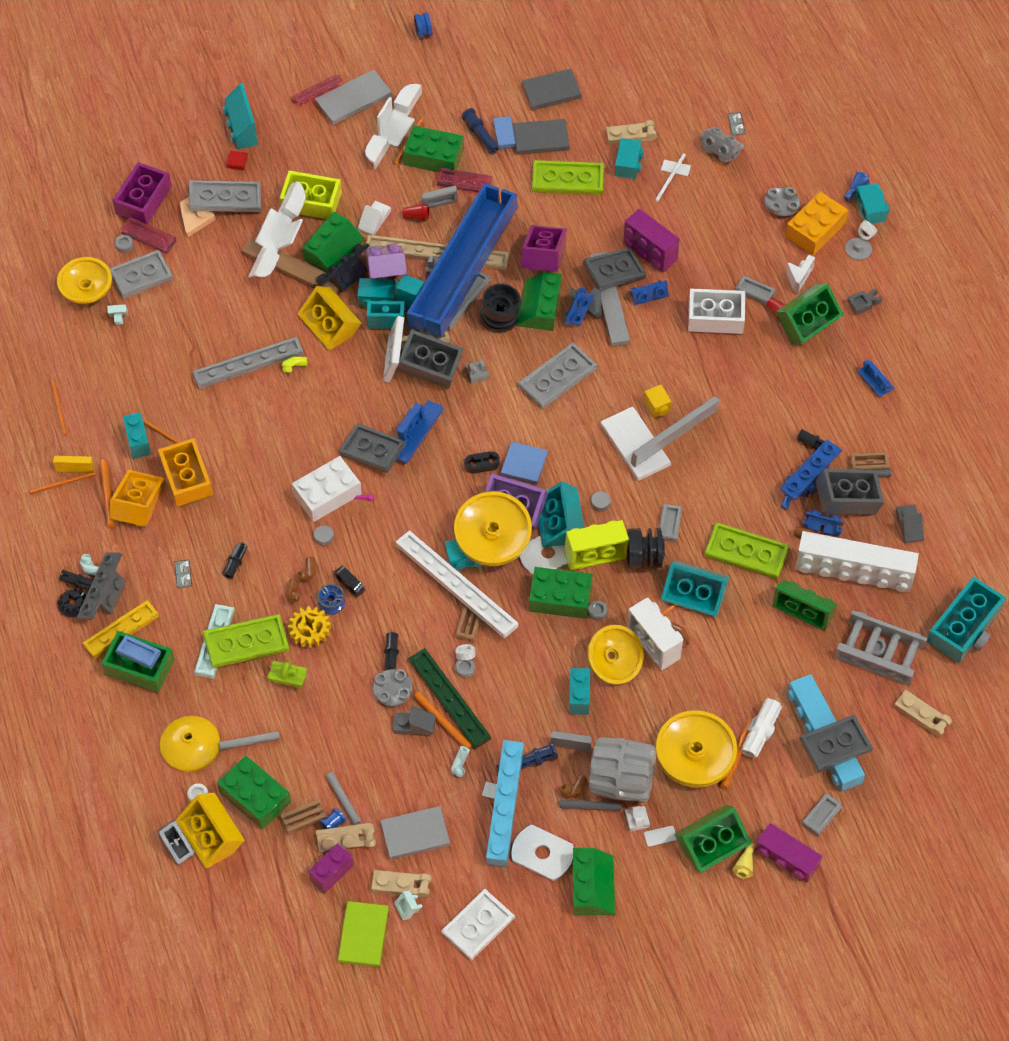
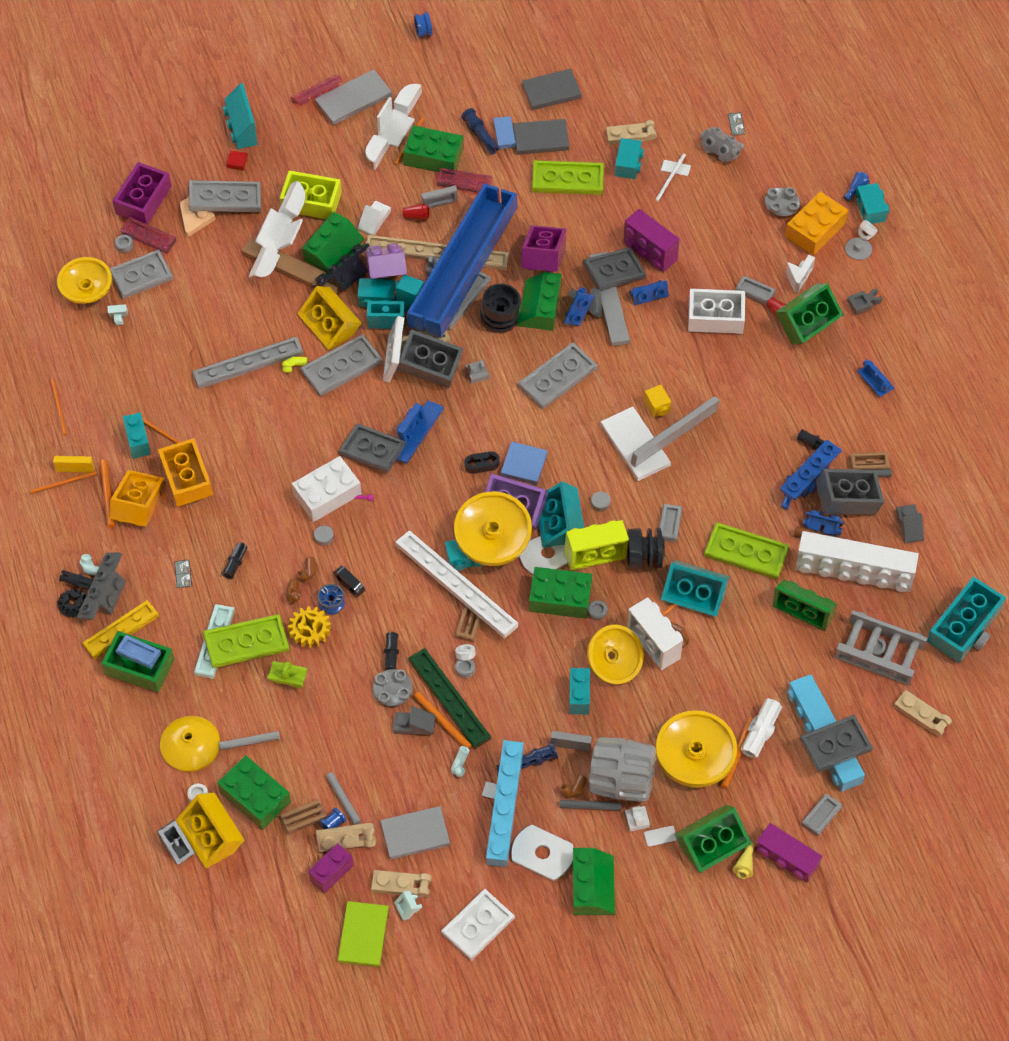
none -> light grey tile [300,334,383,397]

